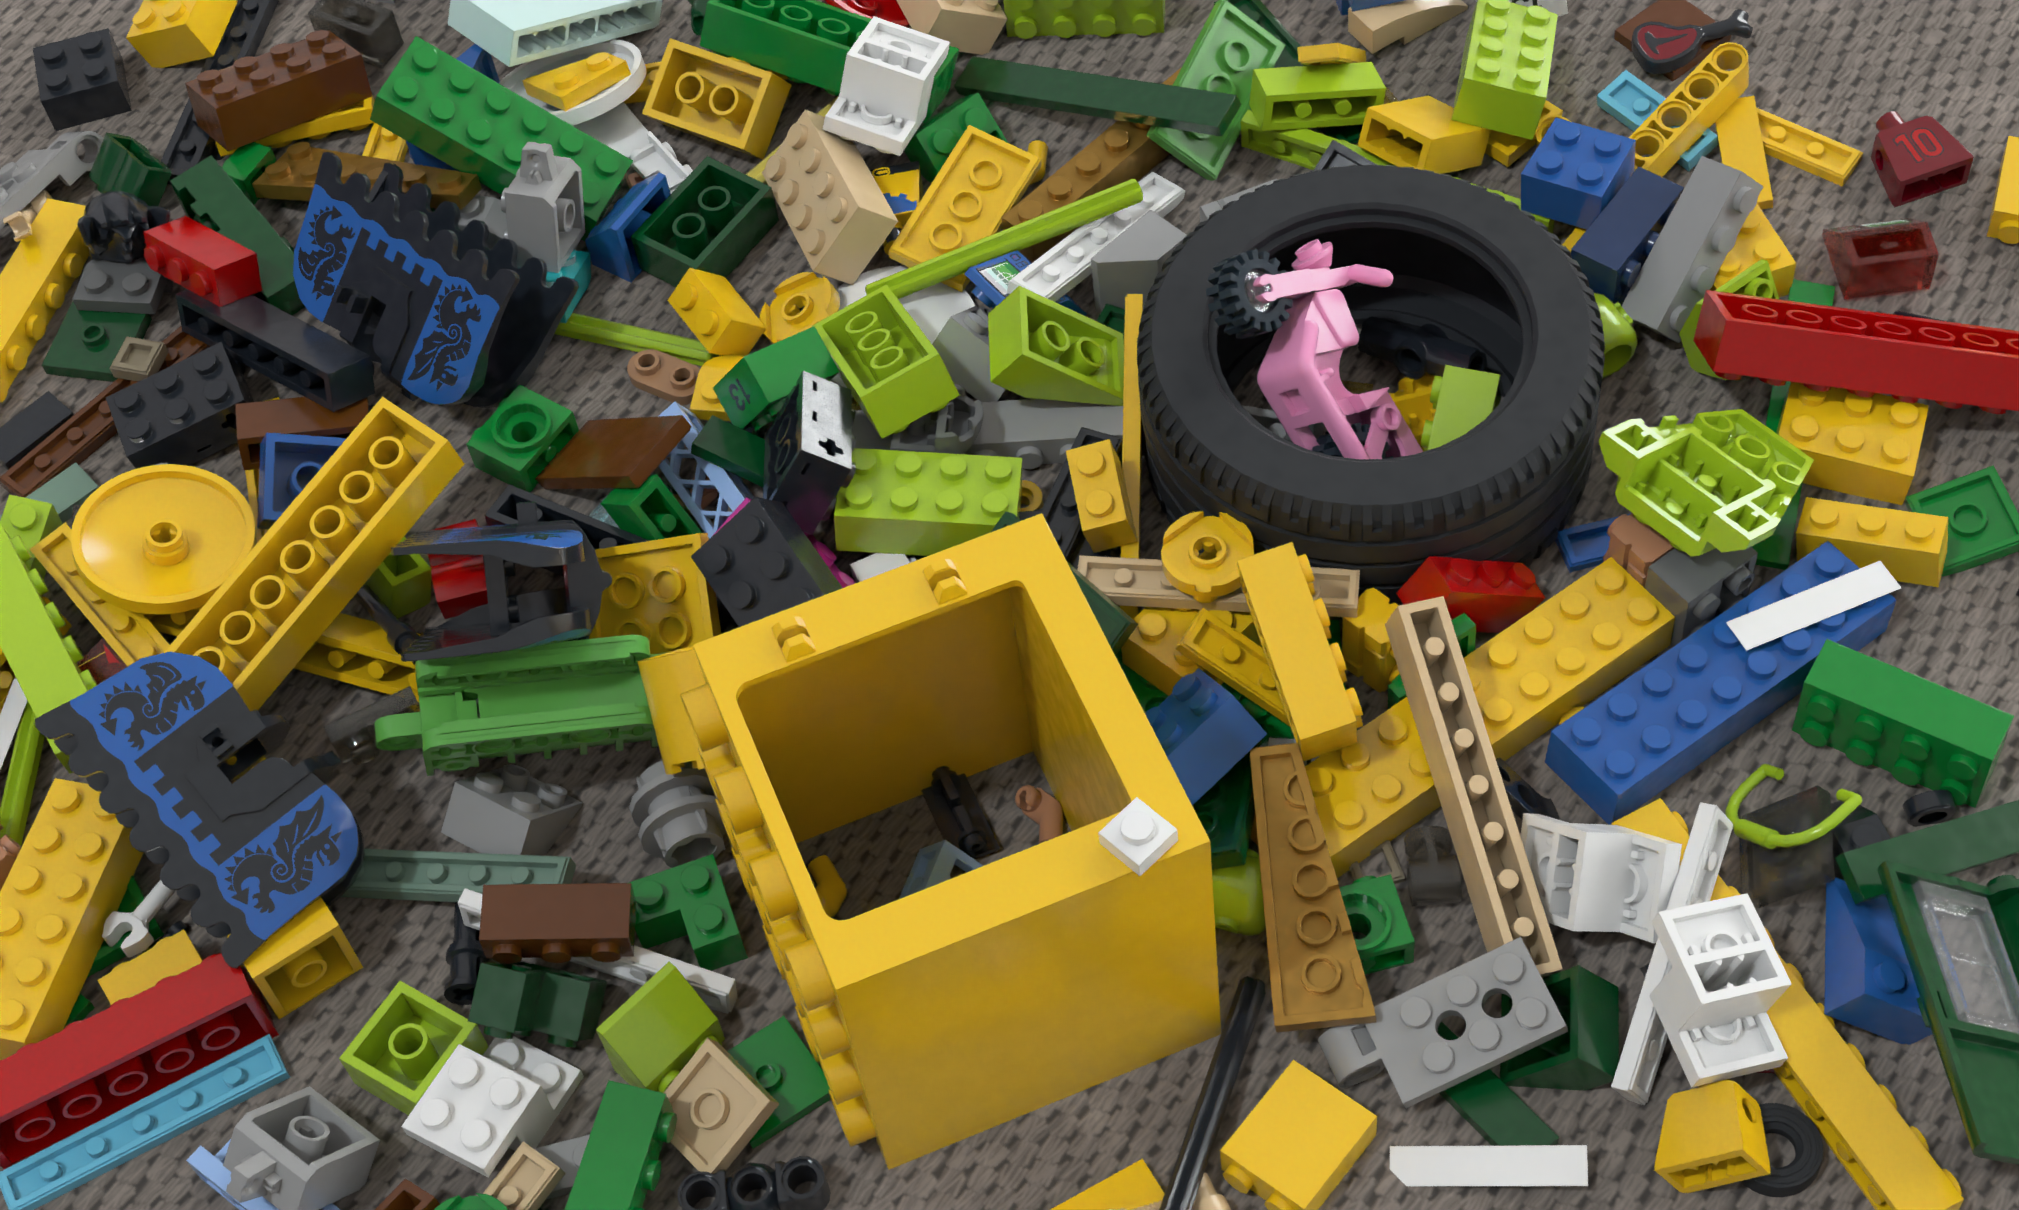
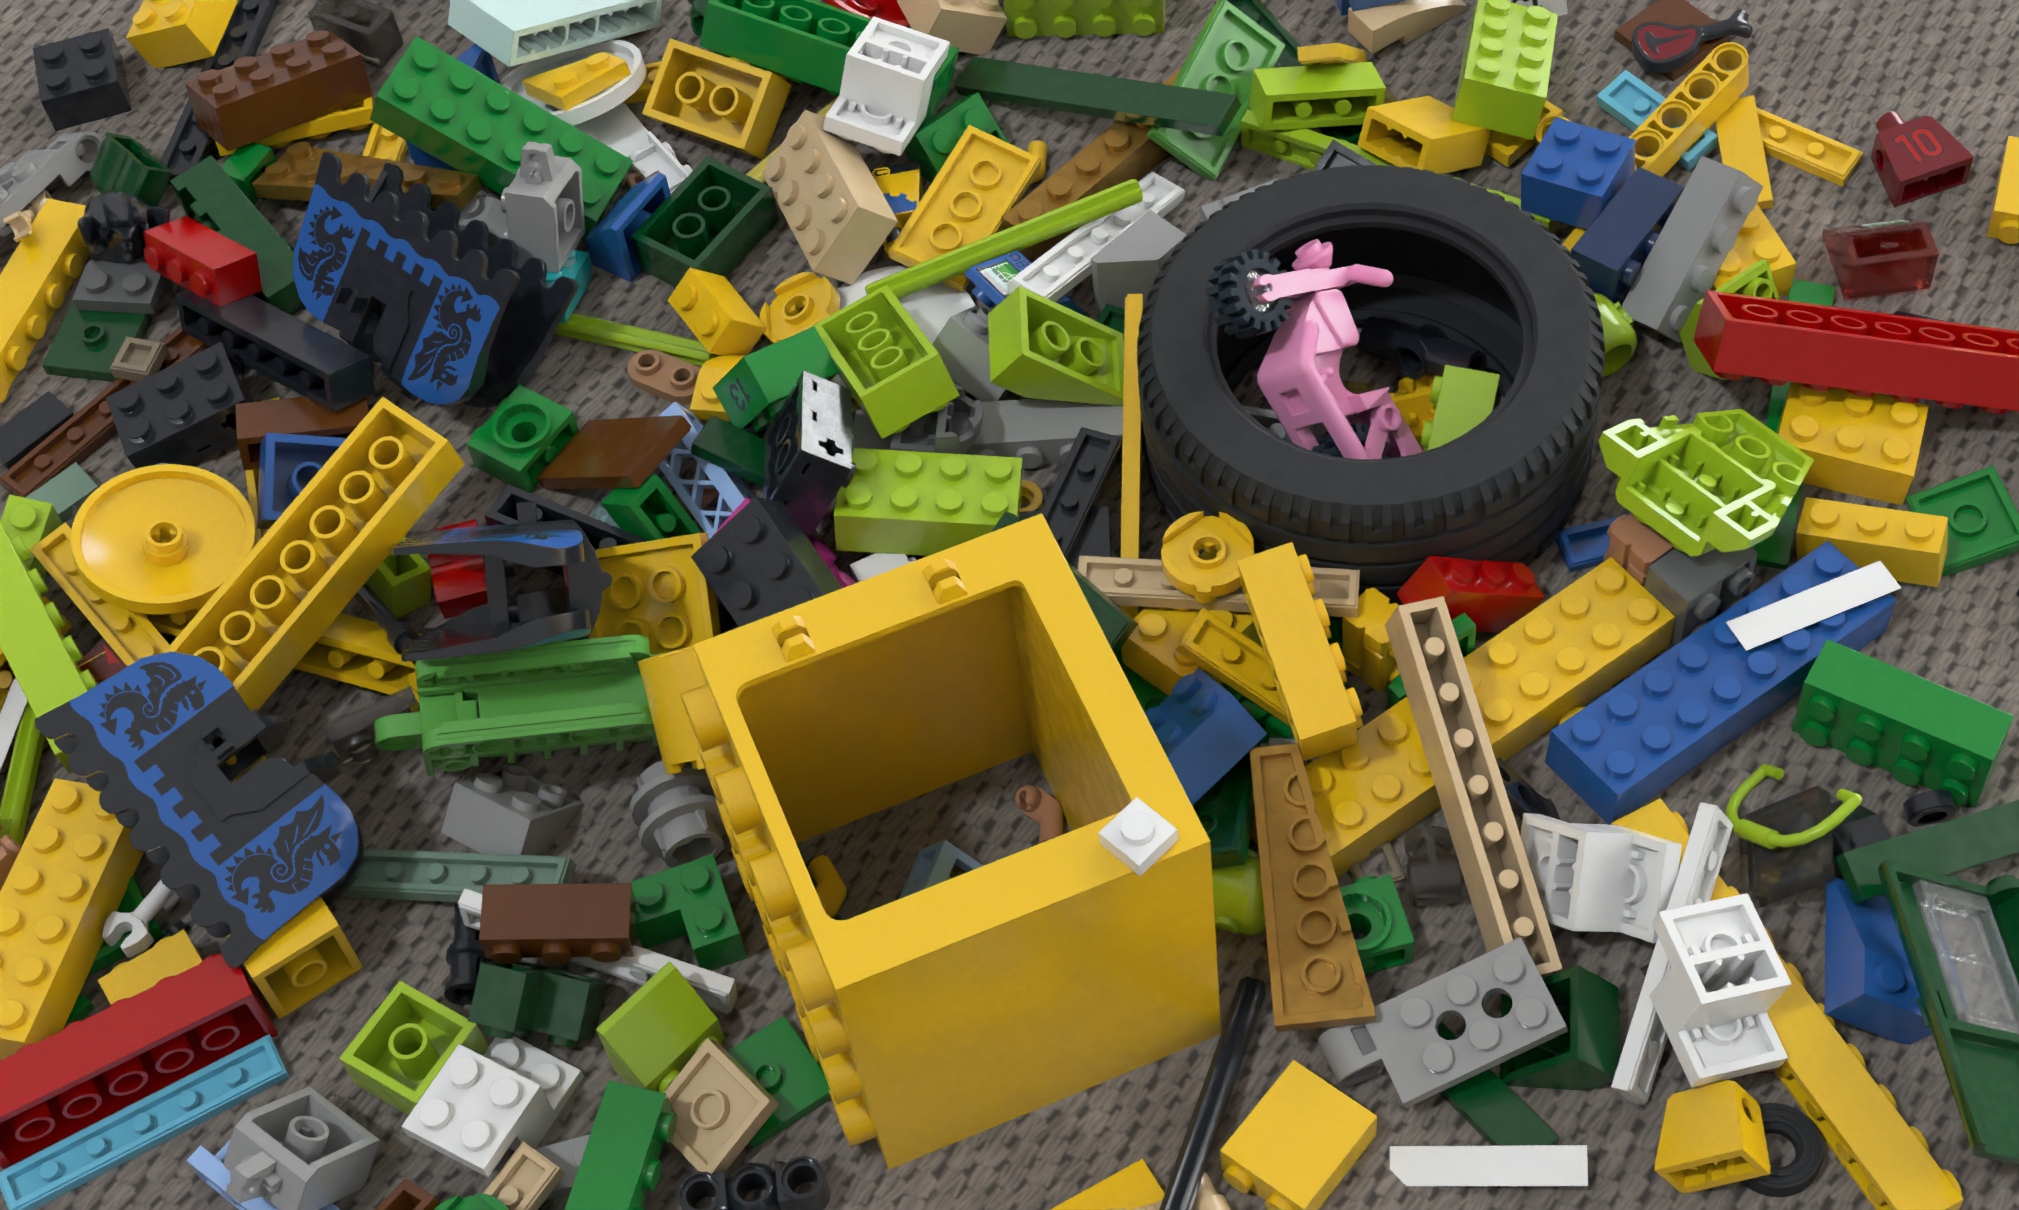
black hinge [921,766,1000,867] -> none
yellow brick [1066,439,1138,553] -> none

